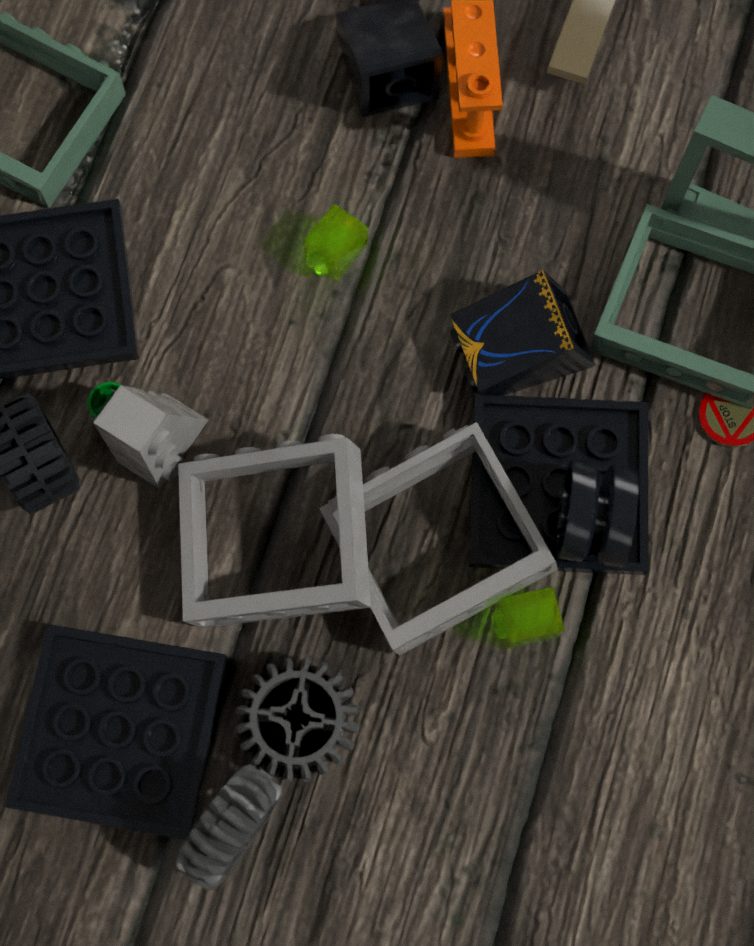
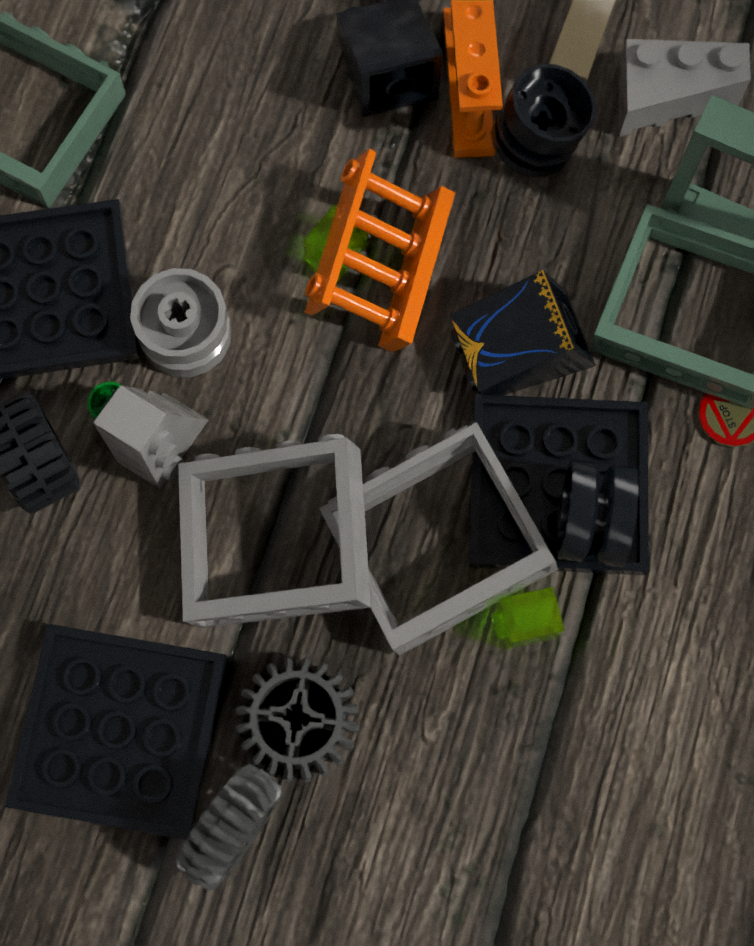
none -> light grey wheel [130,268,232,377]
none -> orange fence [304,148,455,352]
none -> black wheel [491,64,597,177]
none -> light grey wedge [618,39,751,137]

